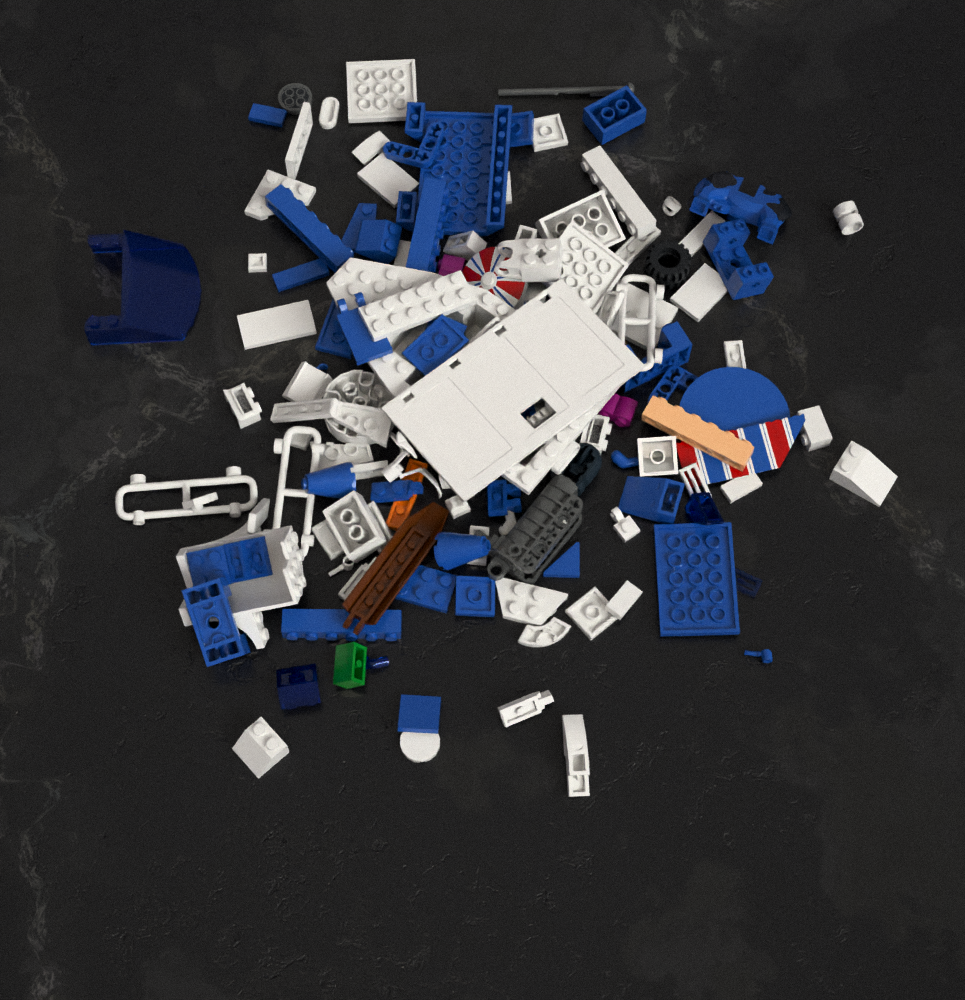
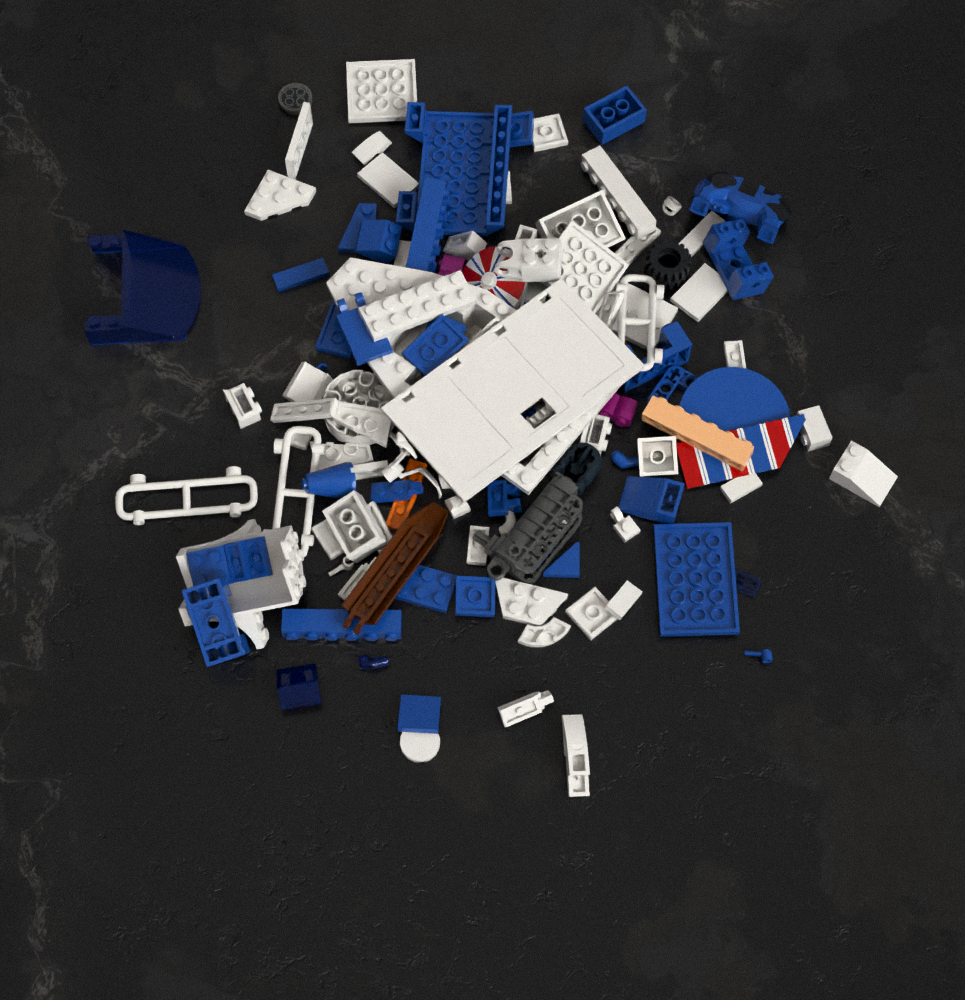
white plate [182,492,218,511] -> none
white slope [232,717,289,779] -> none
white tile [237,300,317,350] -> none
white tile [247,498,270,533] -> none
blue tile [248,103,287,128] -> none
white tile [248,253,267,273] -> none
blue brick [265,184,354,273] -> none
white tile [319,97,340,129] -> none
green brick [333,642,367,689] -> none
blue beam [383,122,445,168] -> none
blue cone [434,531,491,571] -> none
dark grey bar [498,82,635,97] -> none
white tile [551,441,580,475] -> none
white tile [678,462,712,505] -> none
clear blue slope [684,492,724,525] -> none
white wheel [833,201,864,235] -> none

